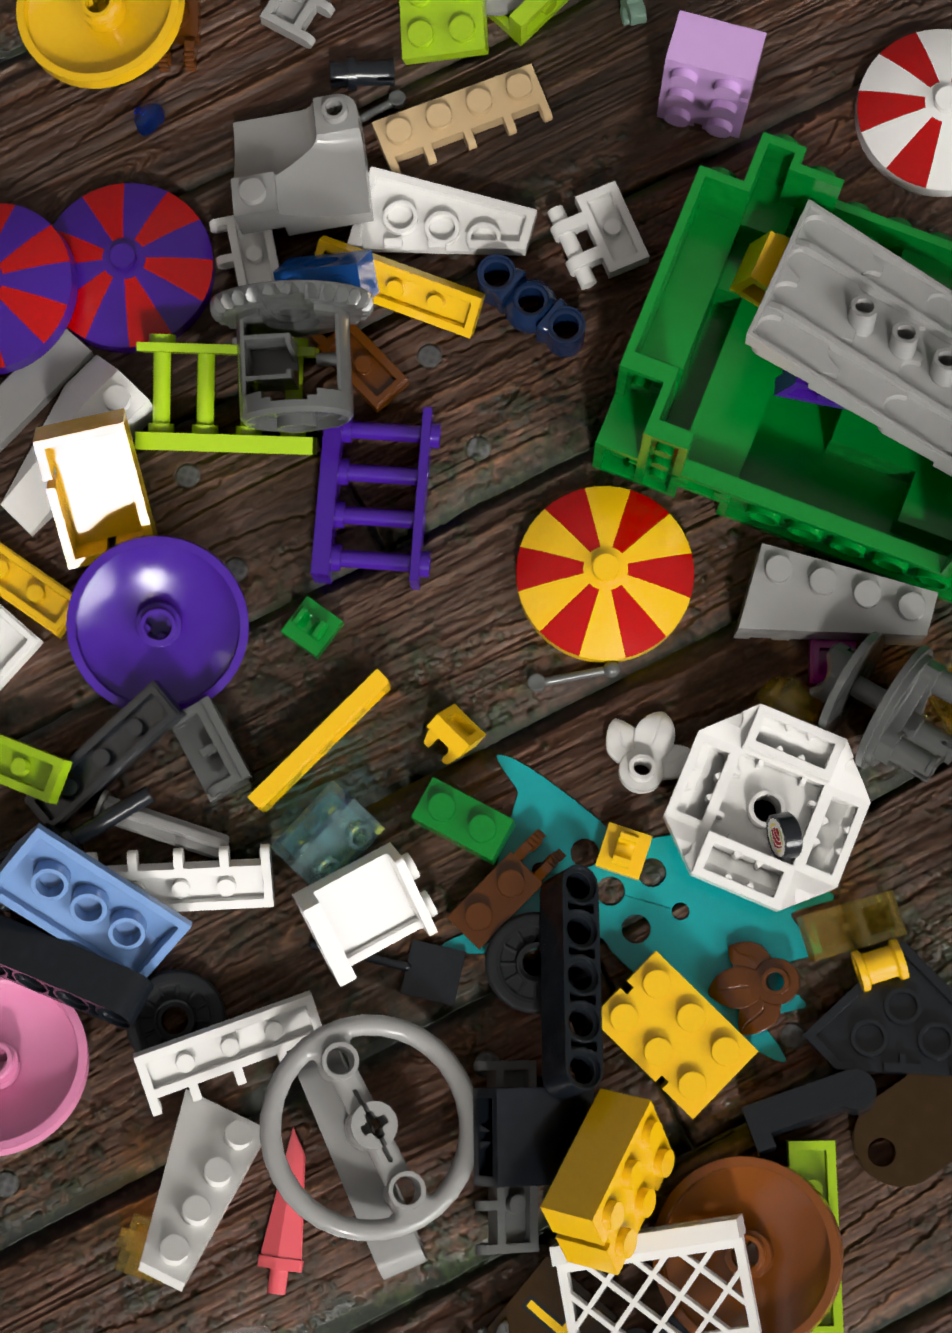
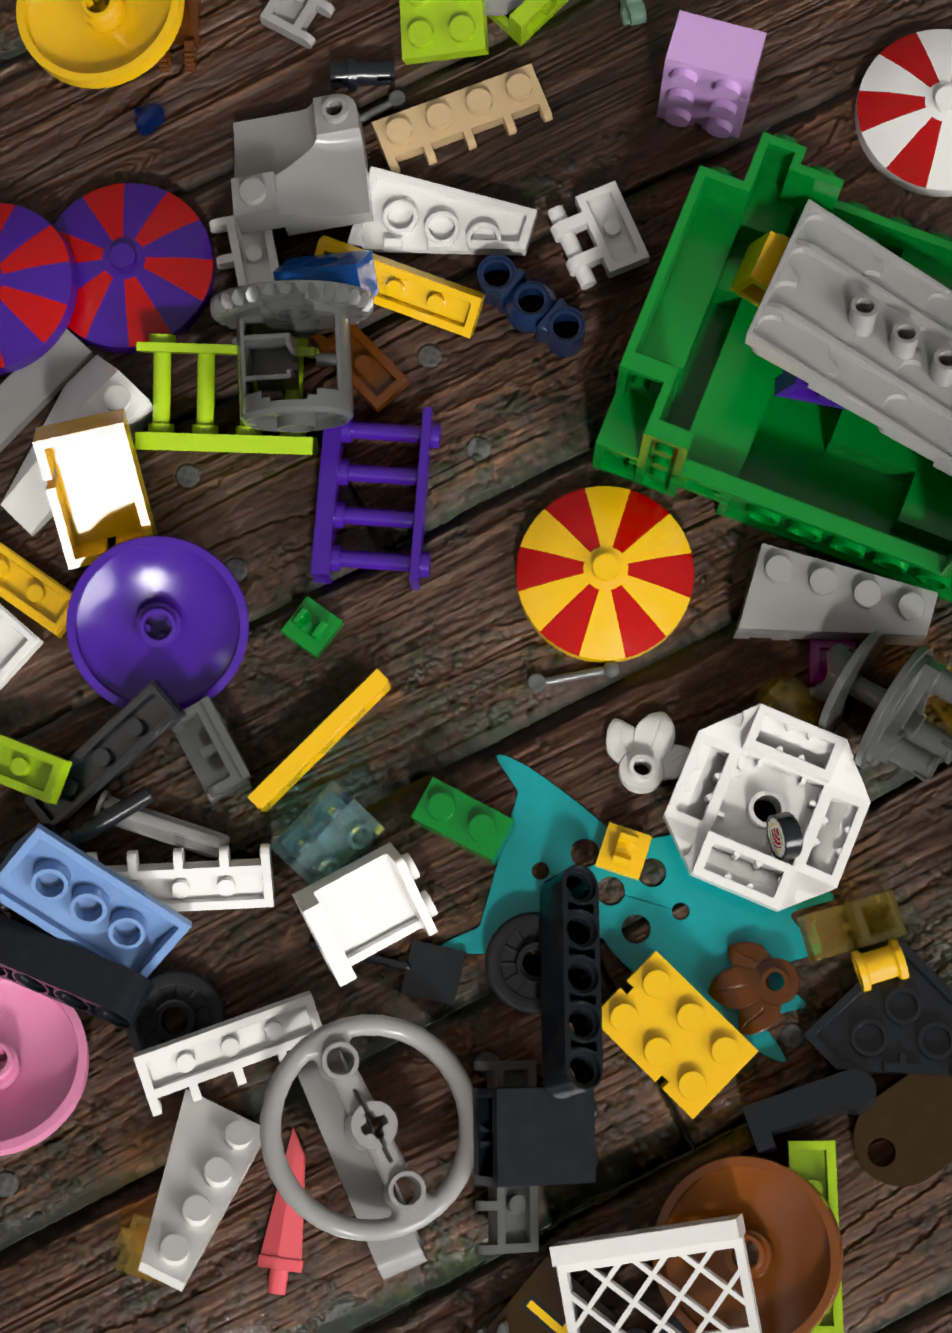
yellow tile [424,703,486,764] -> none
reddish brown hinge [447,829,566,950] -> none
yellow piece [540,1088,675,1275] -> none

